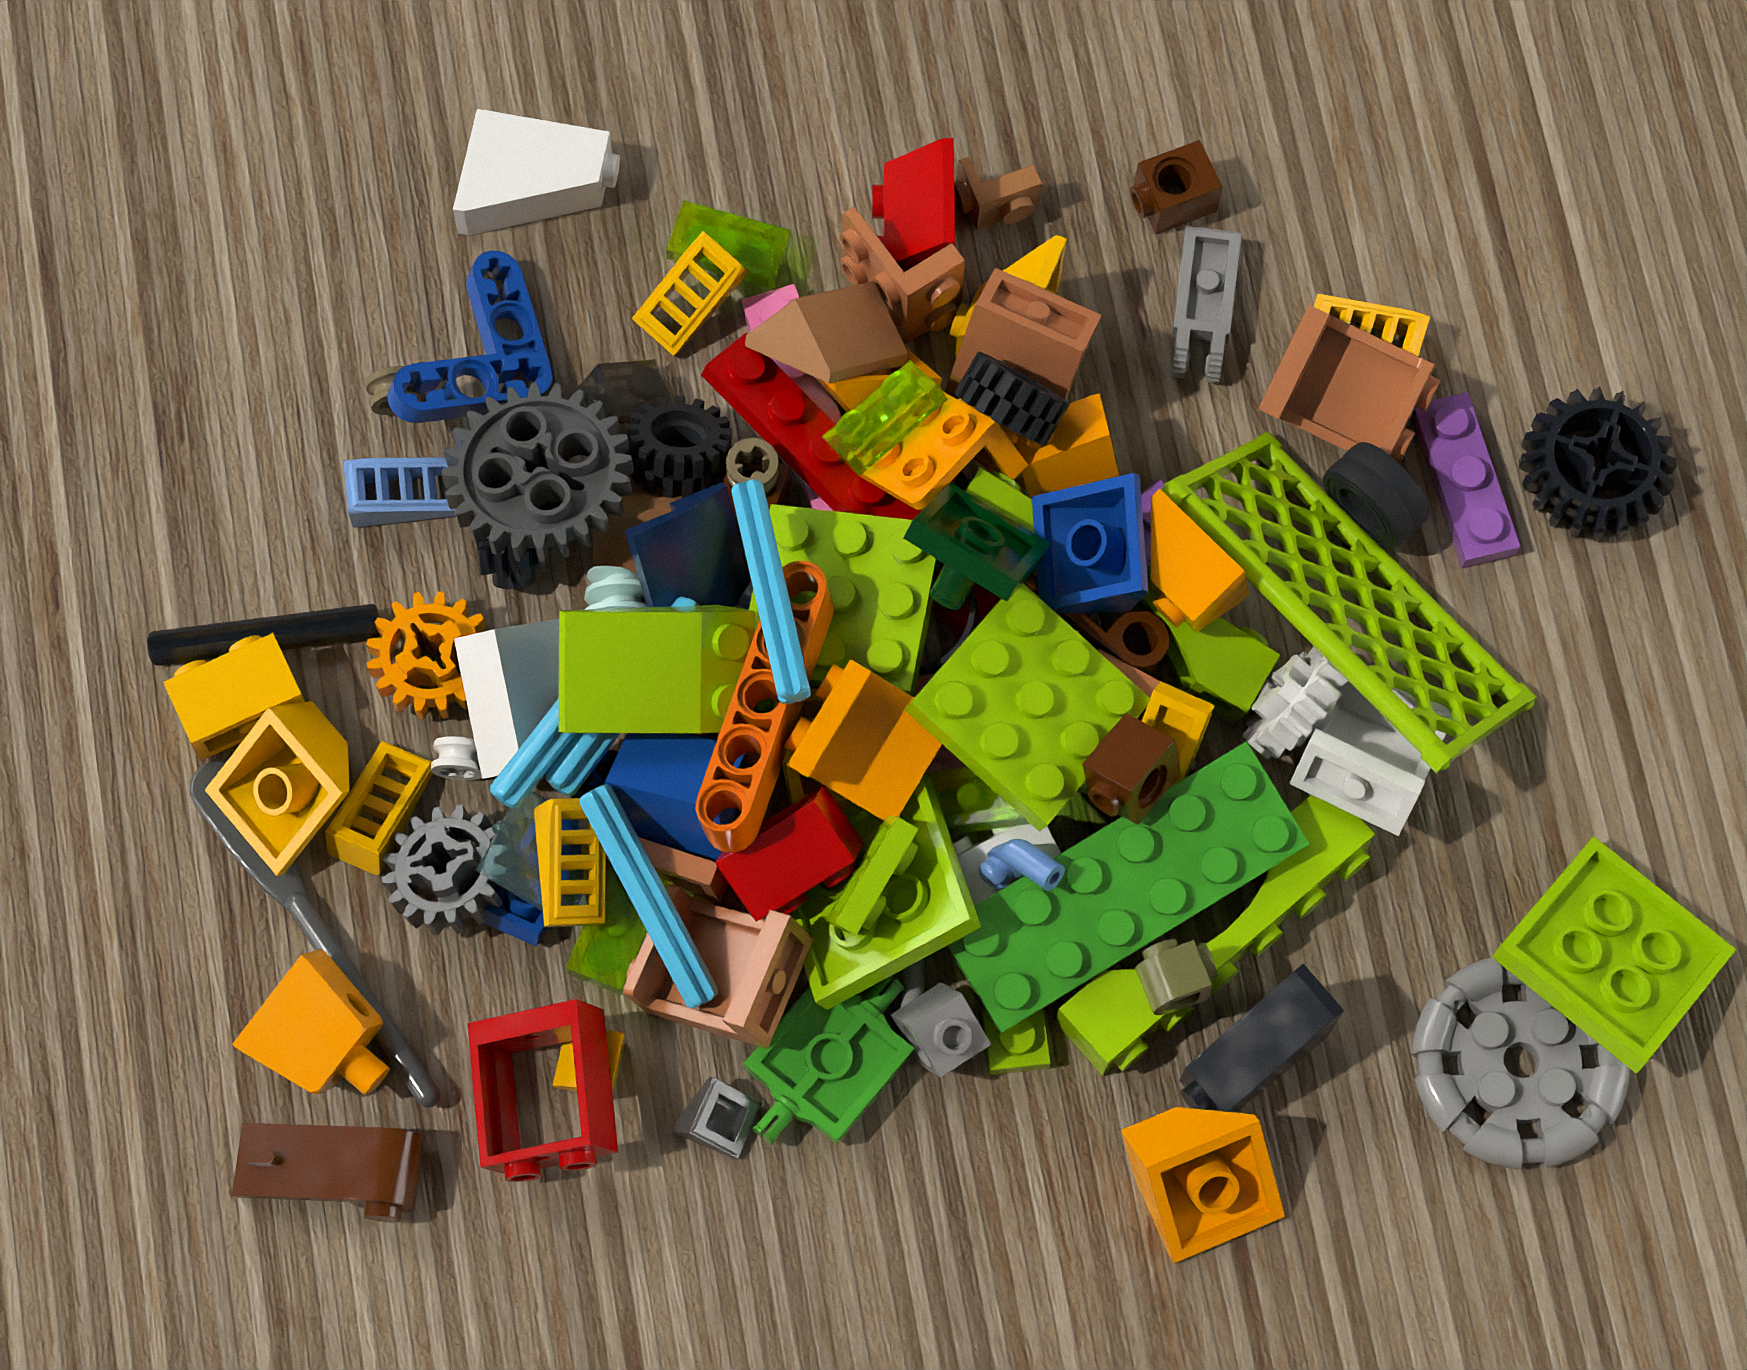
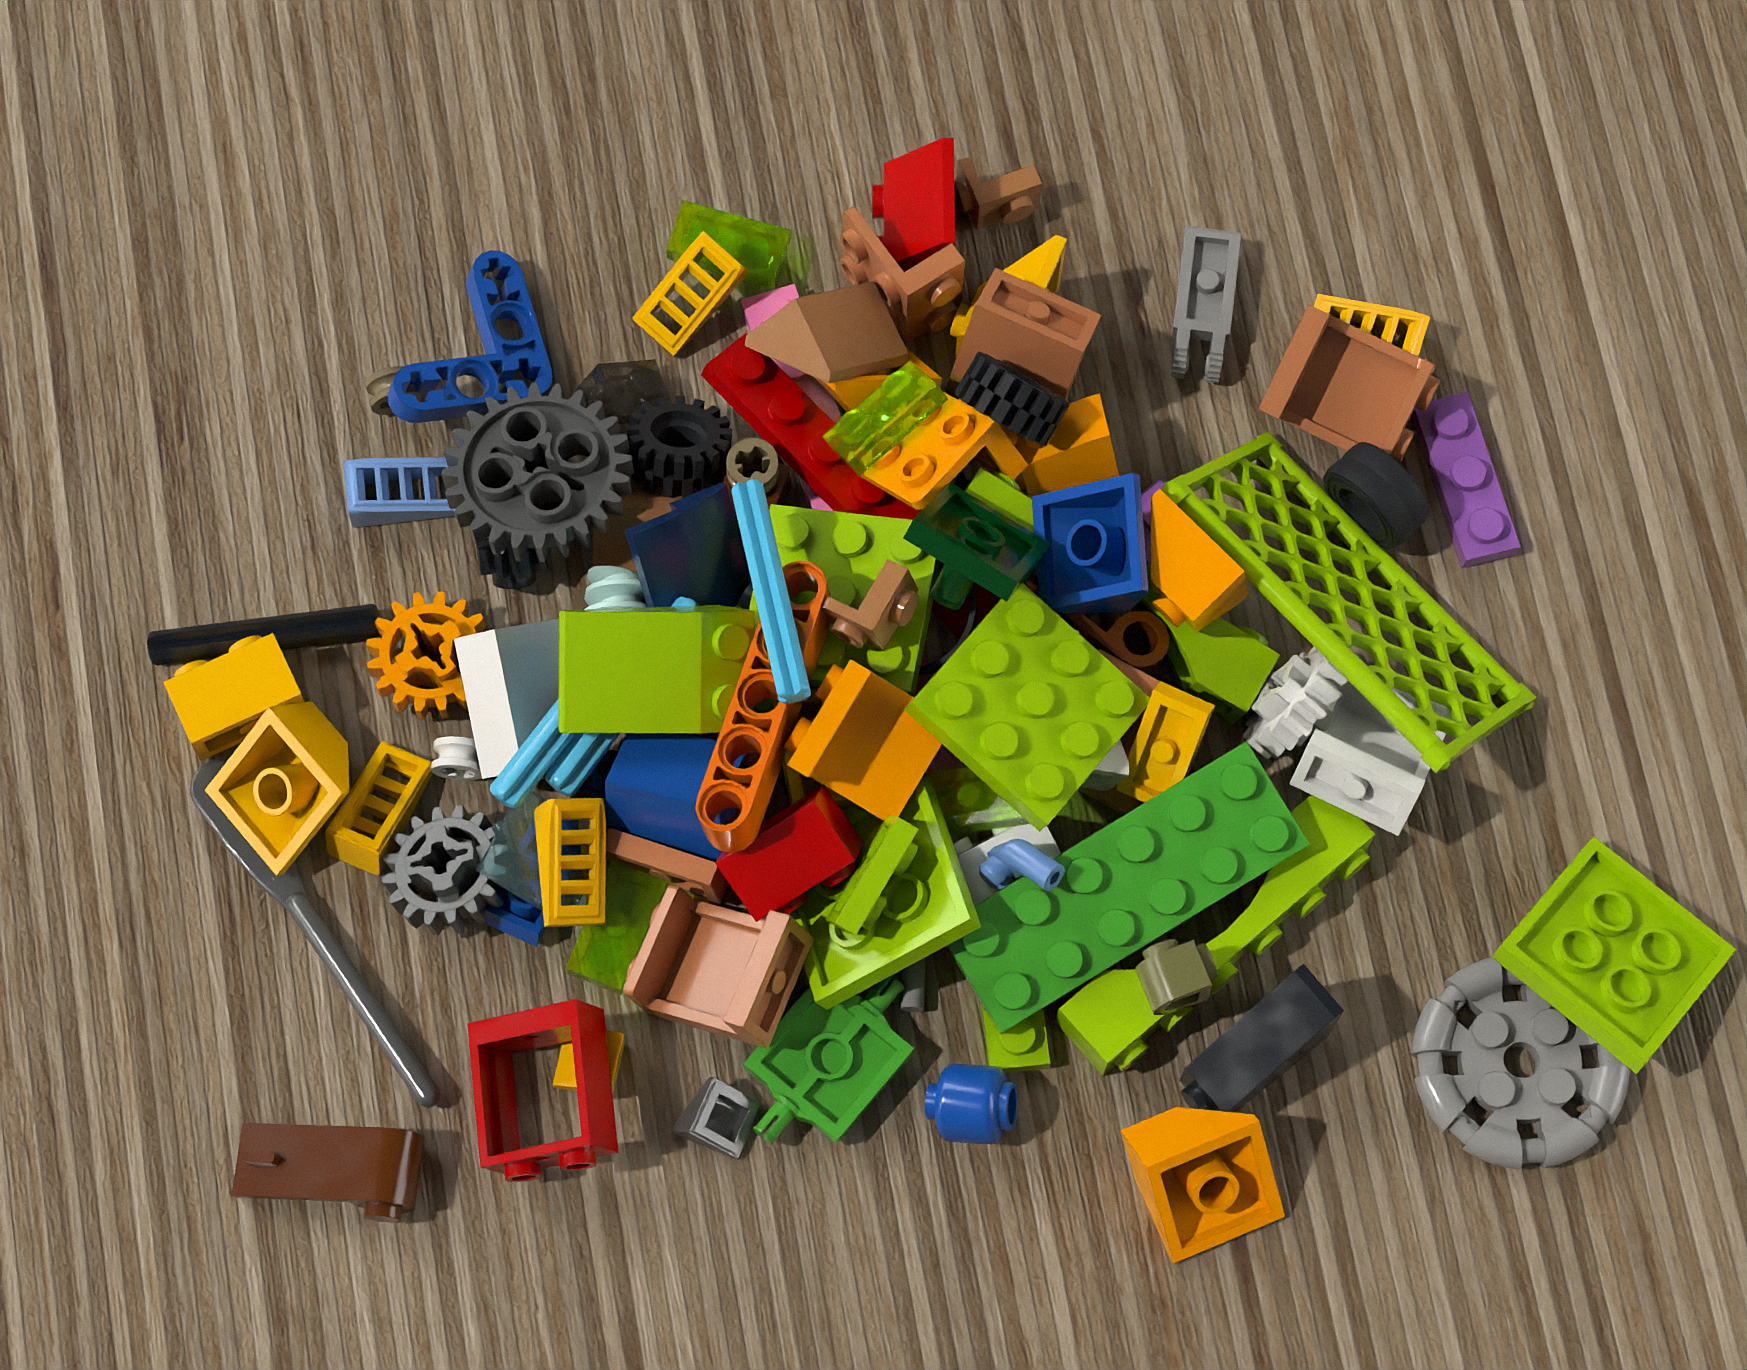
light orange torso [232,949,390,1096] -> none
white slope [453,109,620,236] -> none
medium azure axle [580,784,718,1008] -> none
light grey brick [891,982,991,1078] -> none
reddish brown brick [1082,713,1181,825] -> none
reddish brown brick [1130,140,1223,234] -> none
black gear [1518,386,1677,542] -> none
none -> medium nougat bracket [822,559,919,651]
none -> blue head [925,1064,1018,1145]

